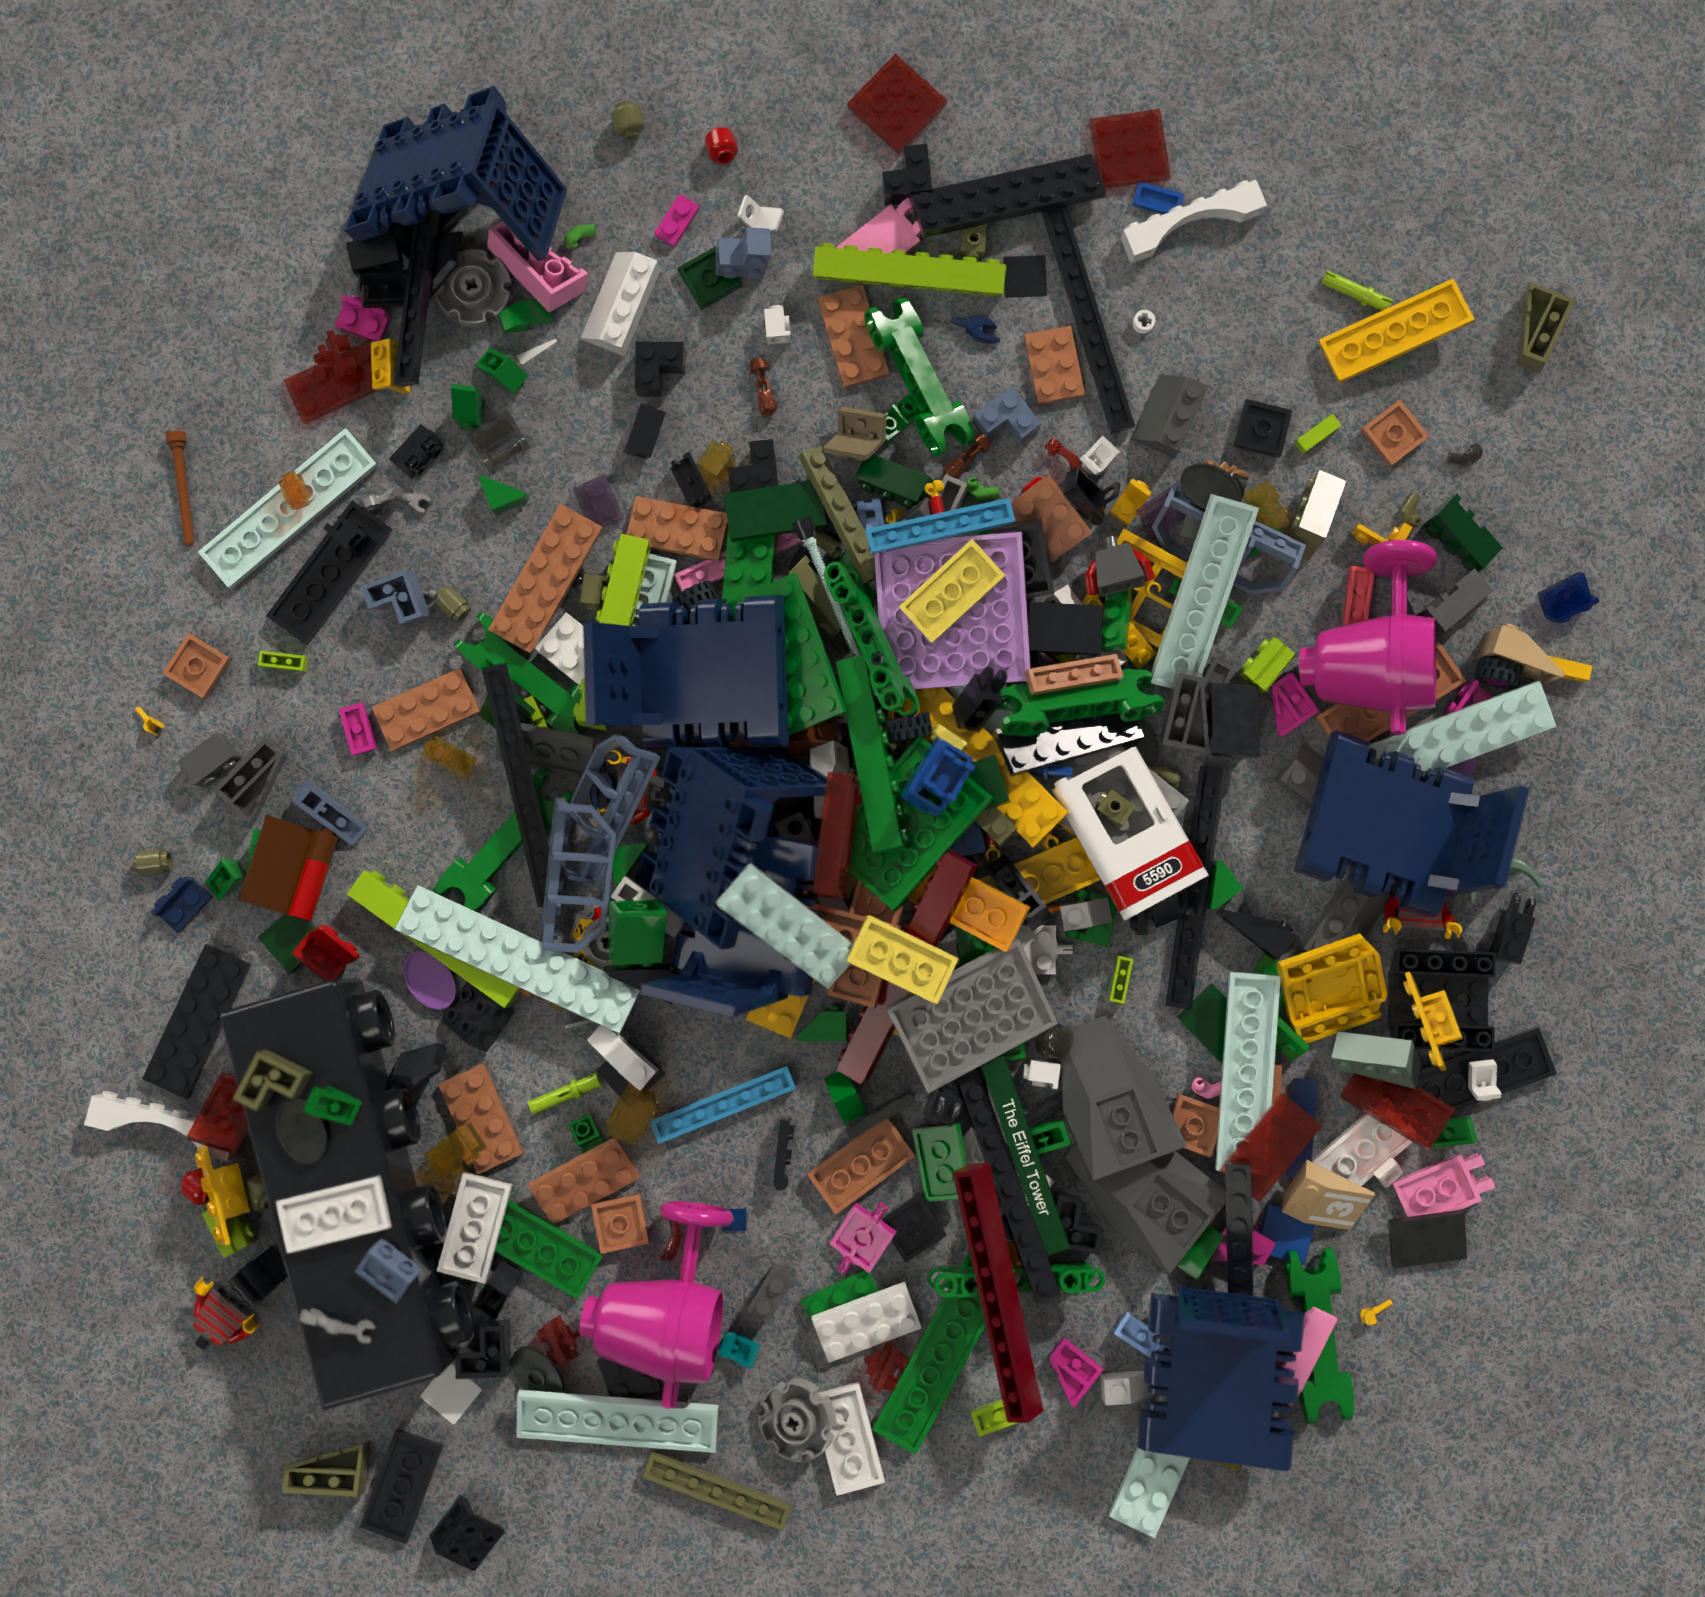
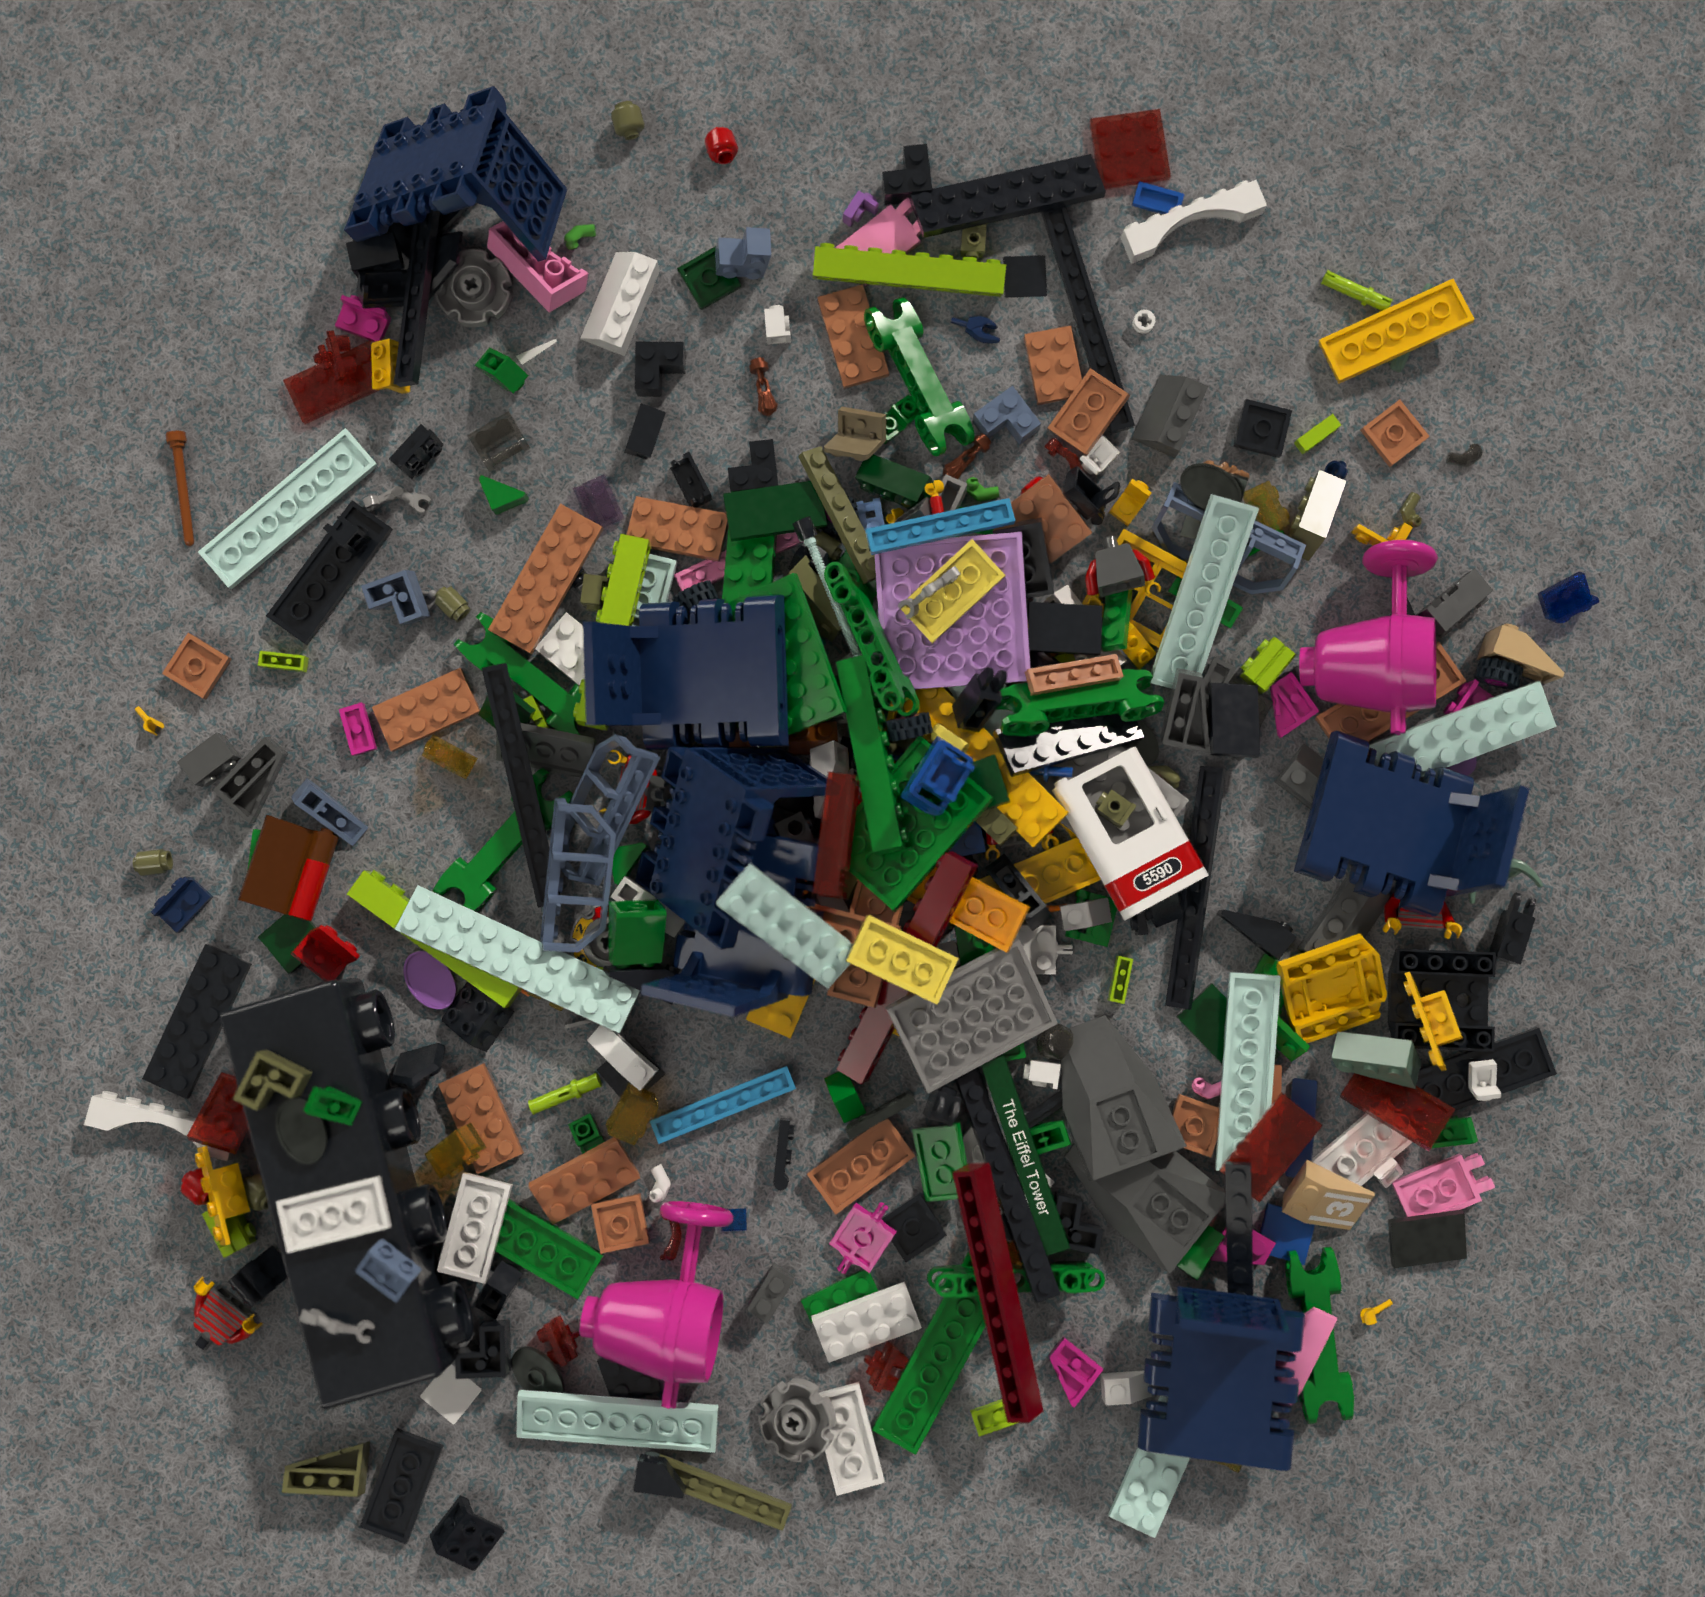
green slope [205,858,247,901] -> none
clear orange brick [278,472,310,510] -> none
green slope [451,384,485,431] -> none
green slope [498,299,553,333] -> none
dark blue hand [590,757,615,809] -> none
dark pink plate [654,194,700,248] -> none
clear yellow piece [697,439,736,488] -> none
teal bracket [718,1332,762,1369] -> none
white bracket [738,195,784,232] -> none
green slope [797,1006,846,1042] -> none
clear red plate [847,53,947,154] -> none
light blue plate [1112,1311,1172,1359] -> none
clear purple plate [1136,487,1186,541] -> none
green slope [1207,860,1243,910] -> none
coral tile [1342,565,1374,626] -> none
dark green wedge [1423,493,1503,572] -> none
olive wedge [1517,282,1576,374] -> none
yellow piece [1549,656,1592,682] -> none
none -> black slope [633,1452,686,1499]
none -> white arm [649,1164,671,1203]
none -> medium lavender bracket [843,190,878,227]
none -> light grey piece [898,566,961,619]
none -> nougat plate [1048,368,1130,456]
none -> dark blue plate [1324,461,1348,480]

